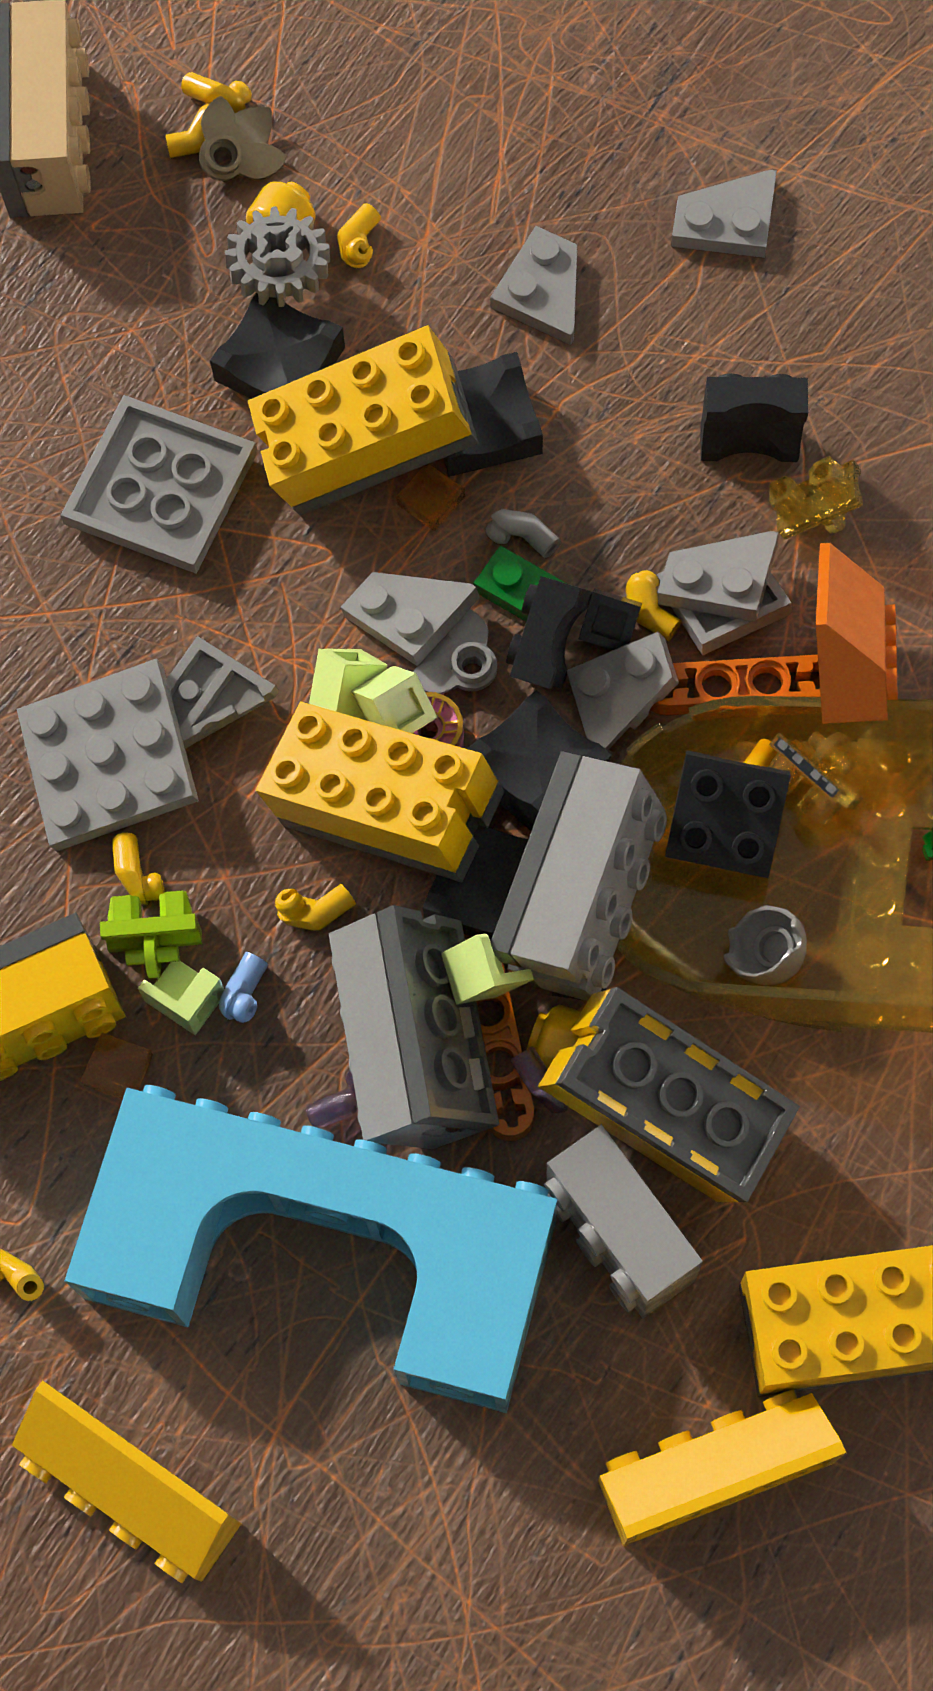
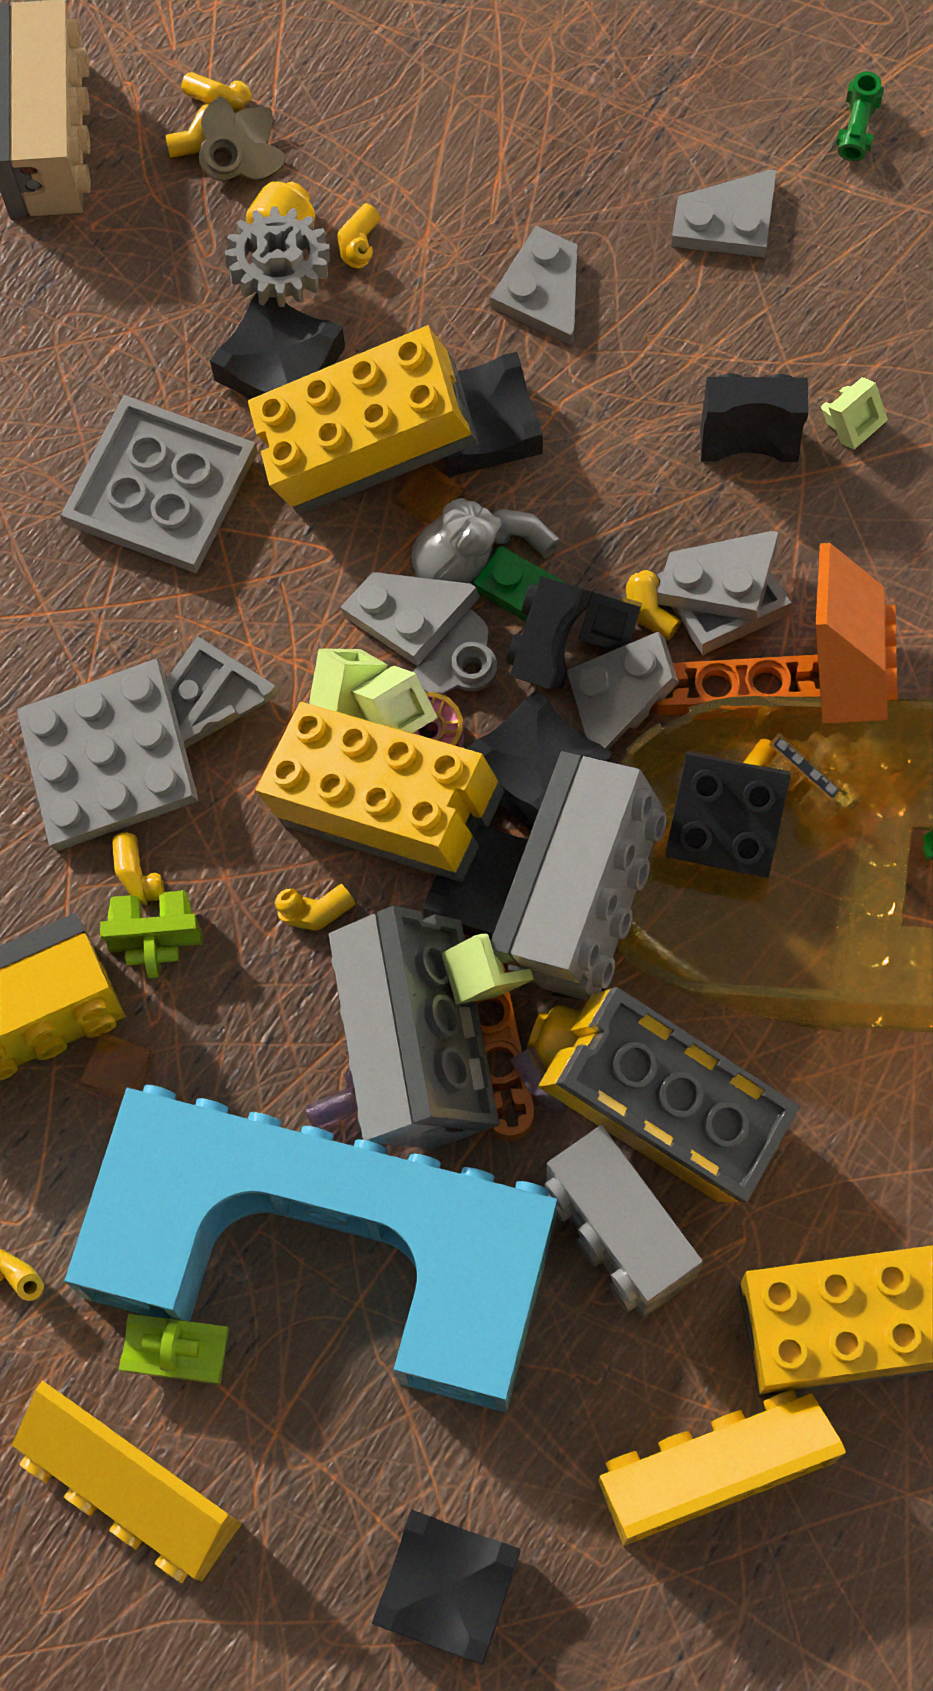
yellowish green panel [138,960,224,1035] -> none
light blue arm [219,952,268,1023] -> none
light grey hair [724,905,807,987] -> none
clear yellow hips [769,456,863,540] -> none
none -> lime hips [119,1314,229,1385]
none -> black brick [372,1509,521,1665]
none -> light grey hair [411,498,501,584]
none -> yellowish green tile [821,377,888,449]
none -> green bar [836,71,884,161]

